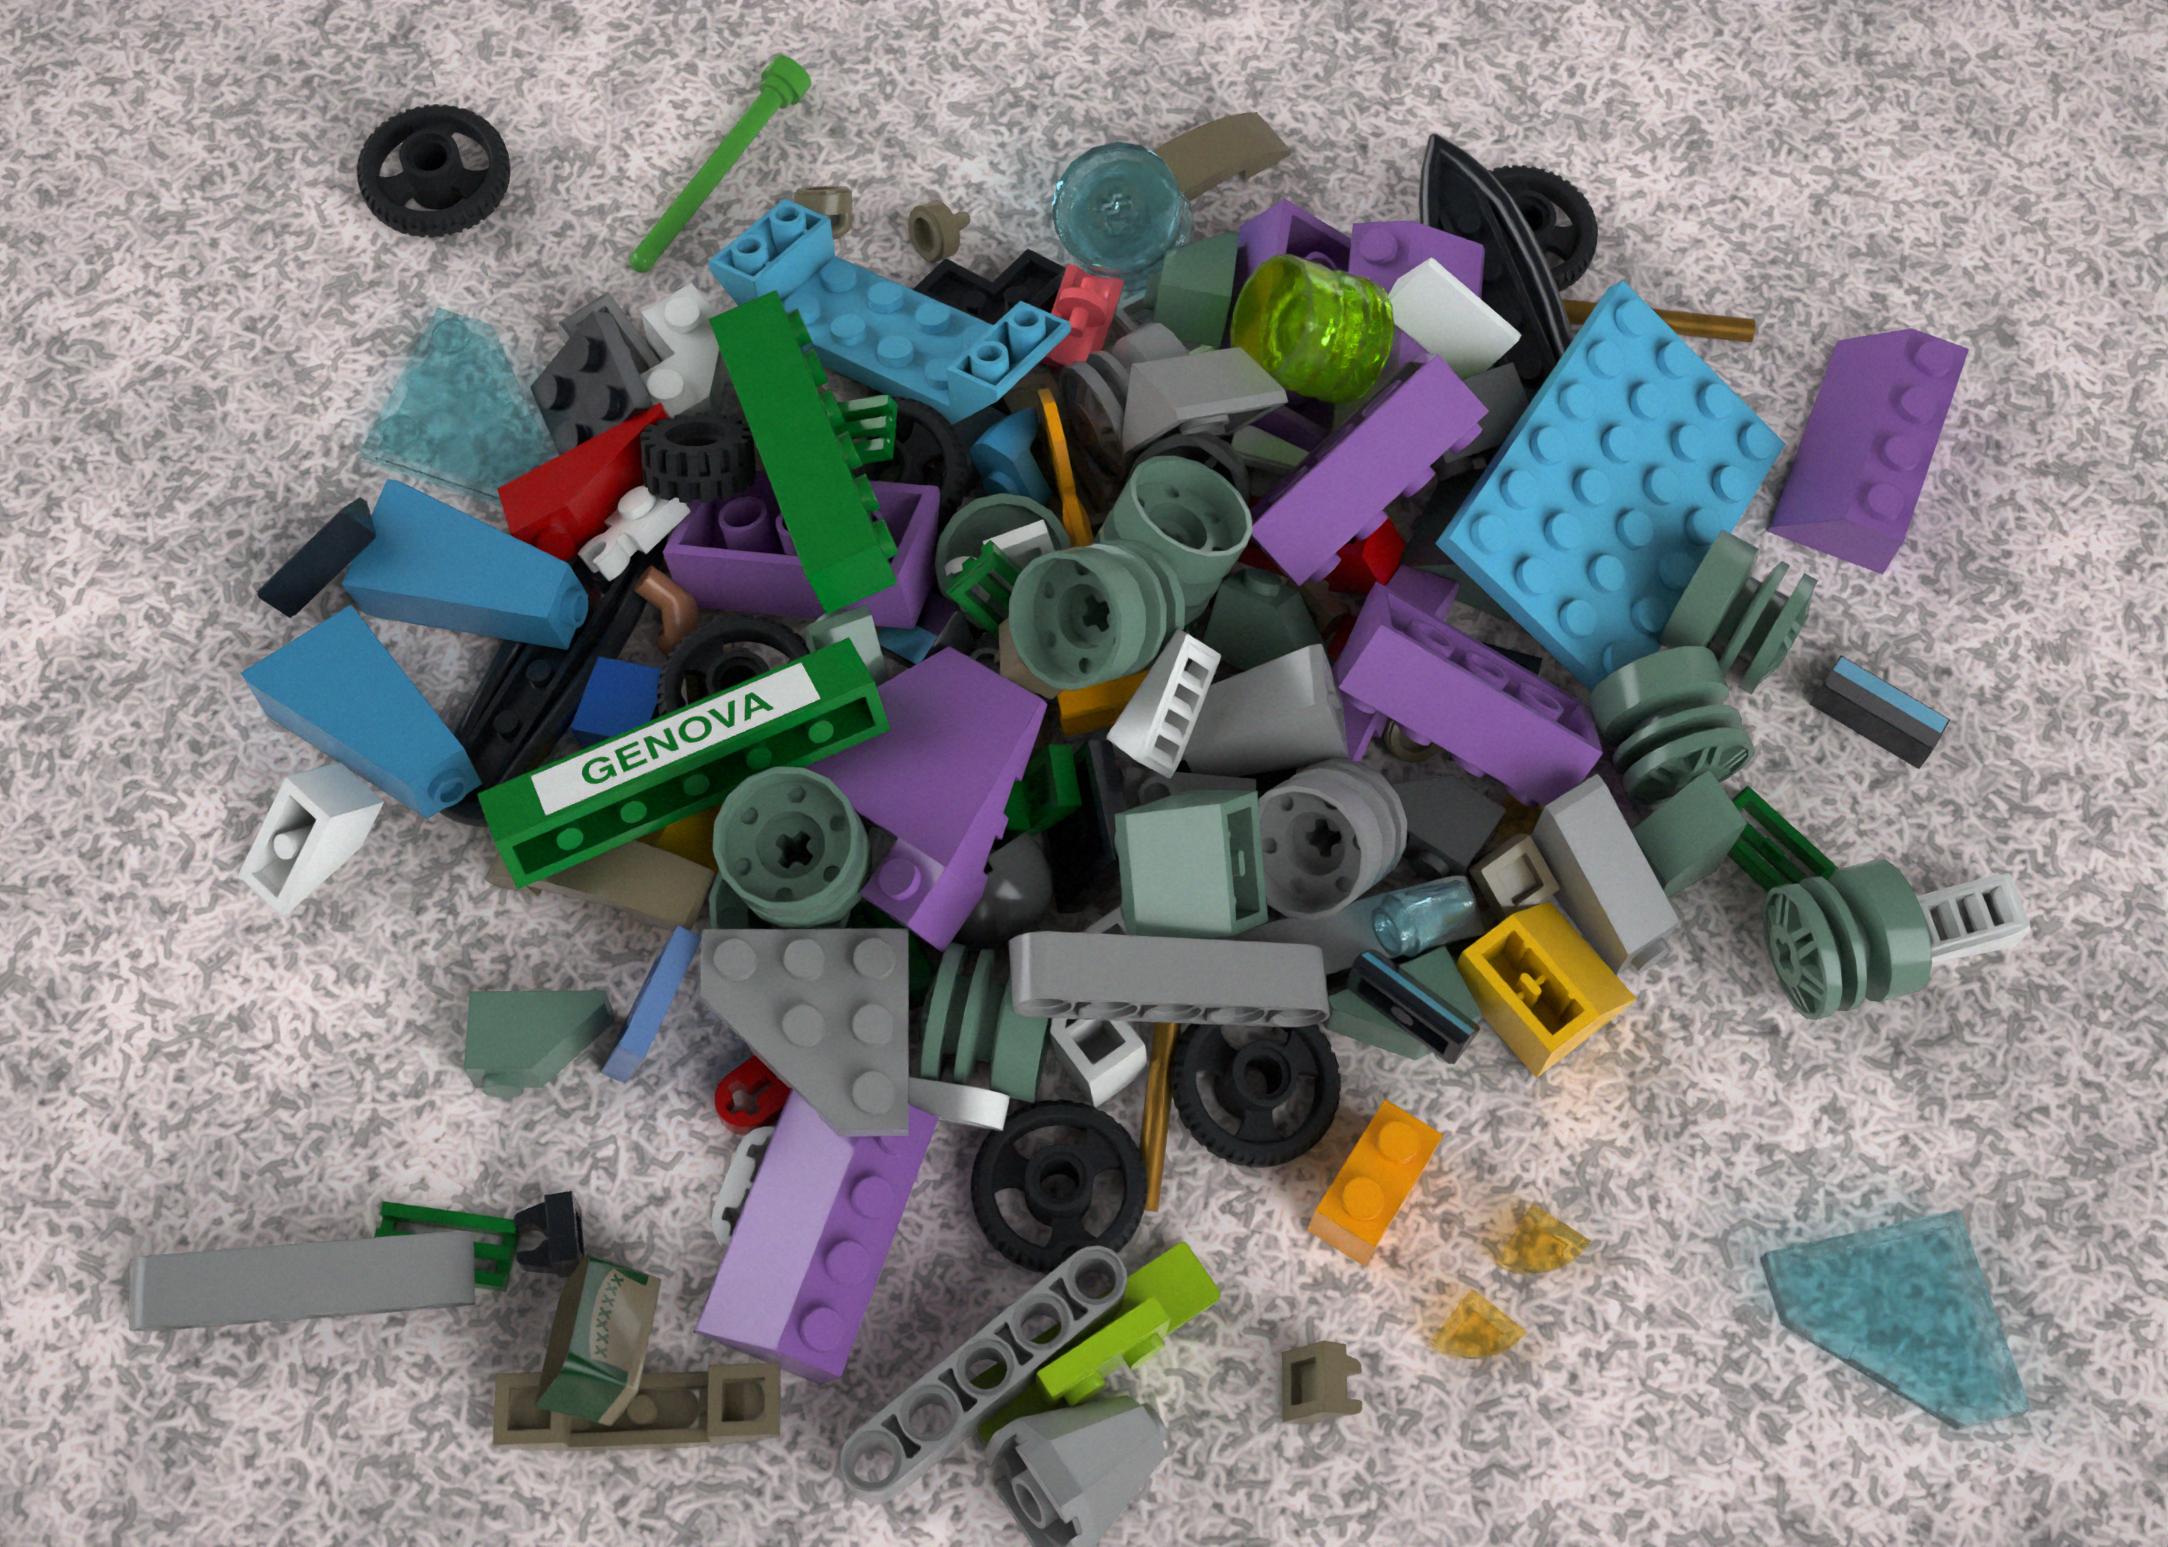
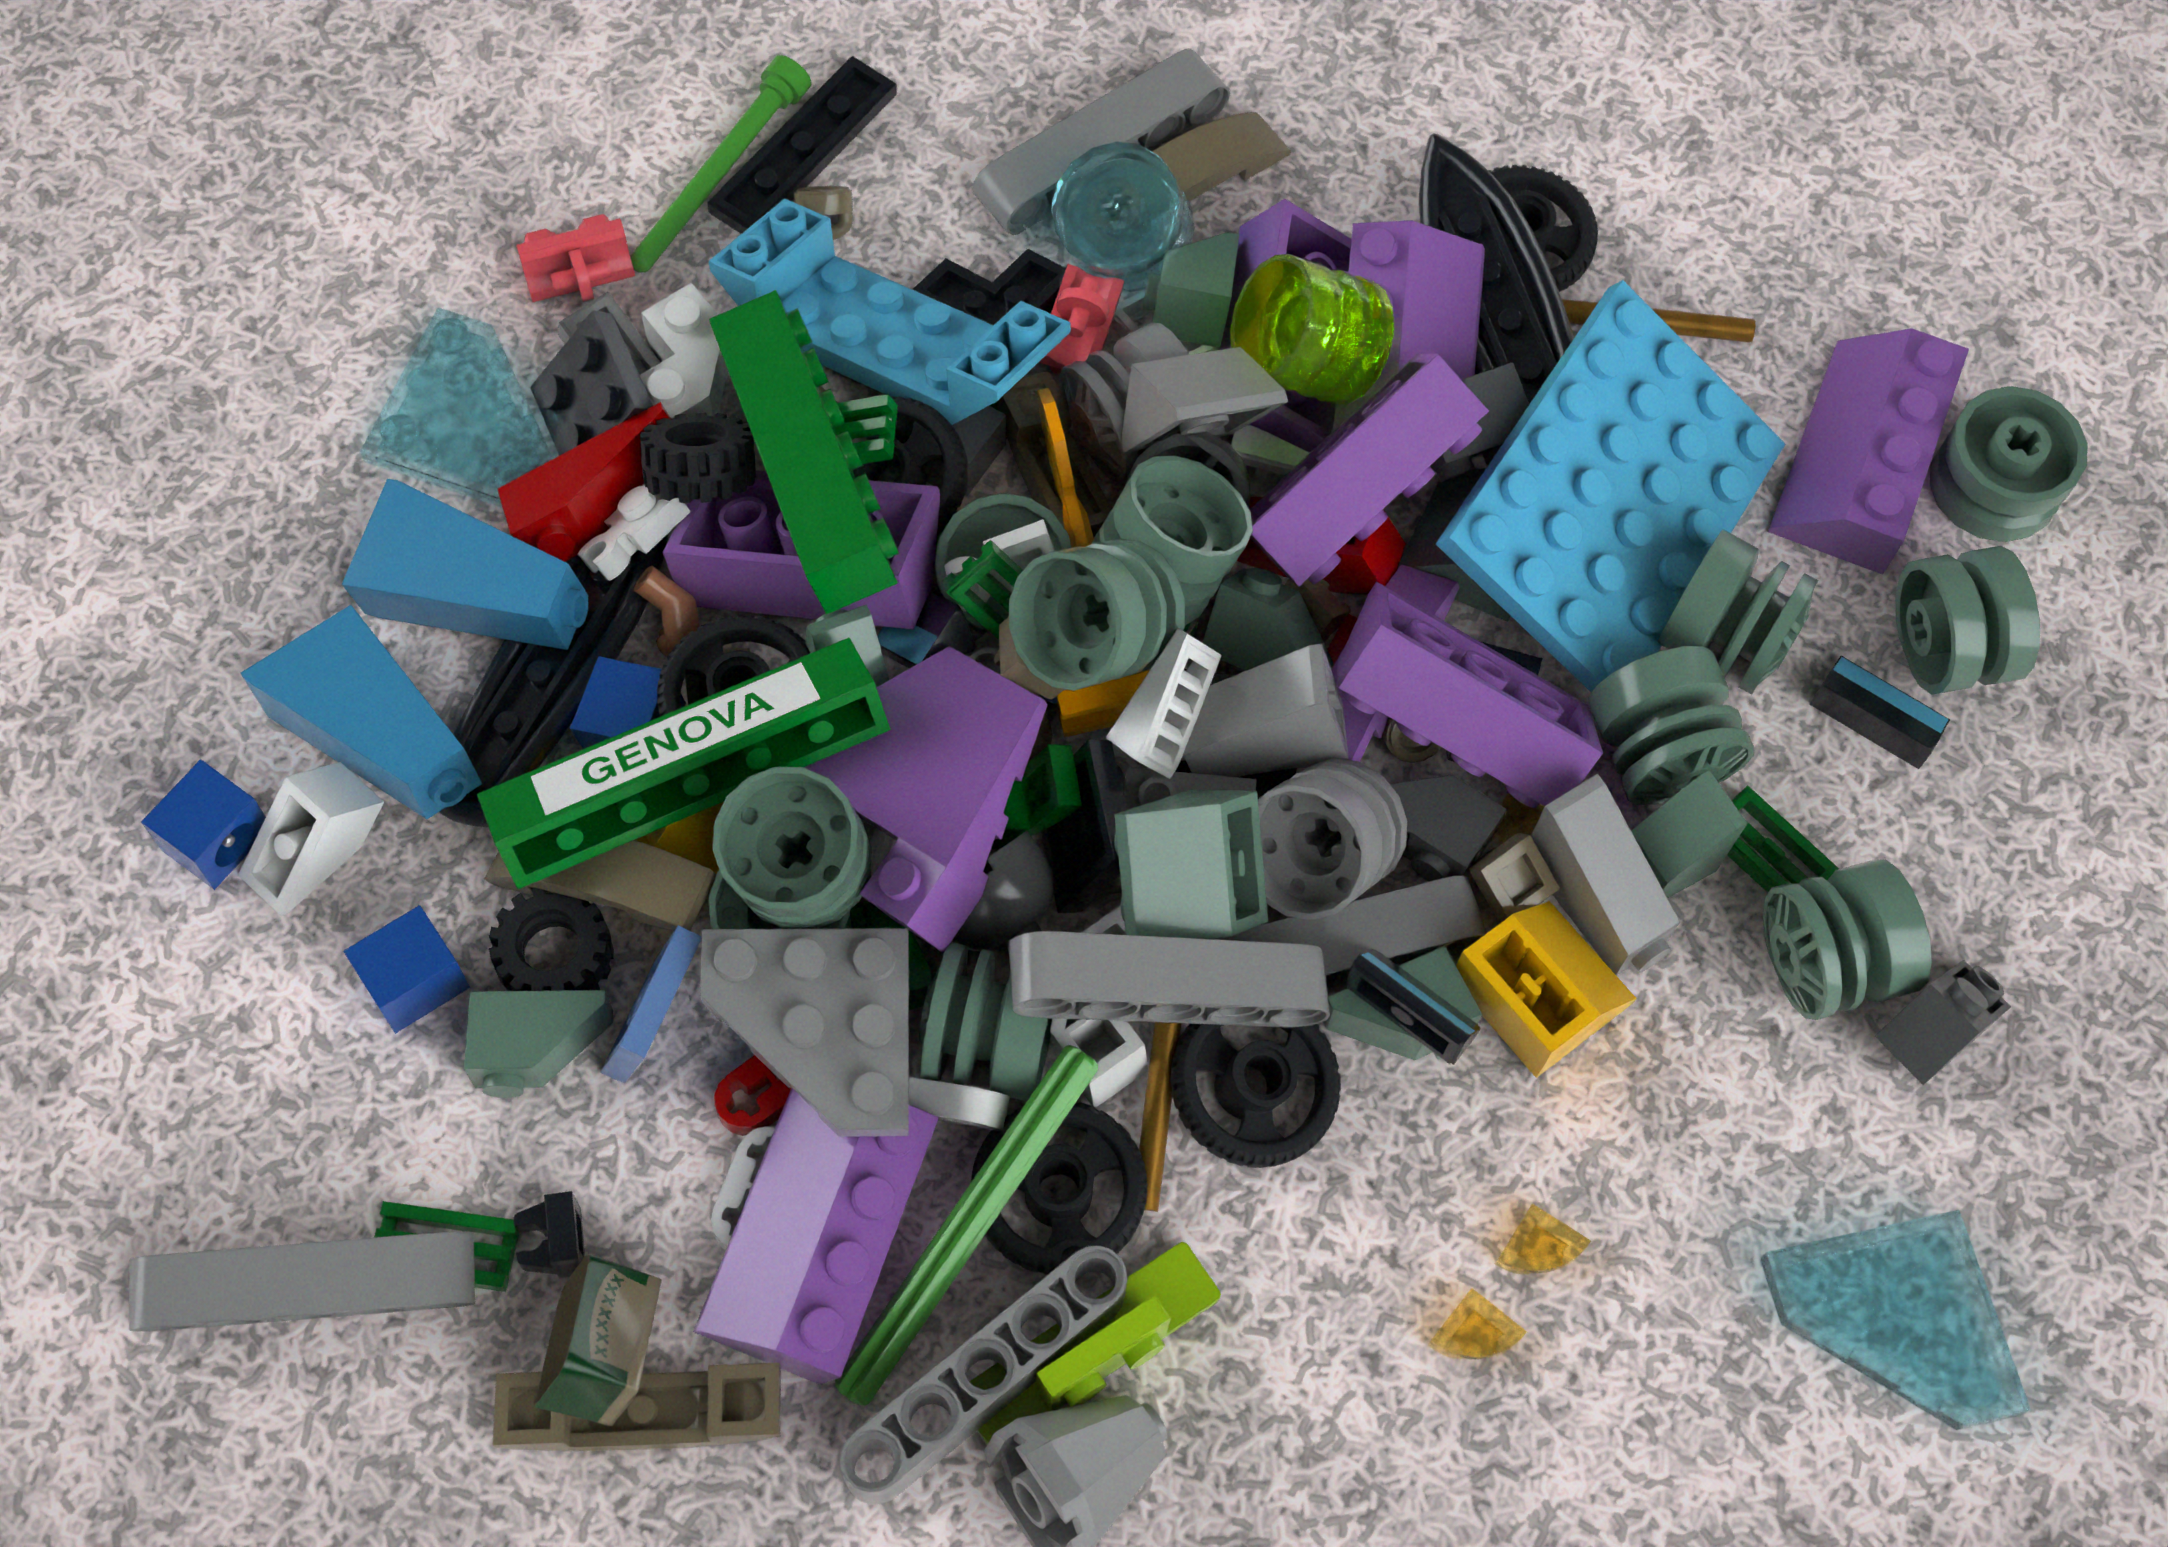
black slope [257,497,376,618] -> none
black wheel [357,104,511,238] -> none
dark tan tile [908,200,971,263] -> none
dark azure plate [969,407,1053,506] -> none
dark tan tile [1282,1341,1362,1425] -> none
light orange brick [1307,1099,1444,1267] -> none
clear light blue cone [1371,879,1475,957] -> none
white slope [1381,258,1521,380] -> none
white slope [1916,873,2030,963] -> none
none -> blue piece [141,759,266,890]
none -> blue piece [343,905,470,1034]
none -> black tyre [489,888,614,991]
none -> coral hips [516,214,635,302]
none -> black tile [707,56,897,234]
none -> bright green axle [835,1045,1098,1406]
none -> light grey beam [972,49,1230,235]
none -> dark grey slope [1875,960,2011,1085]
none -> sand green wheel [1895,546,2040,695]
none -> sand green wheel [1930,386,2088,542]

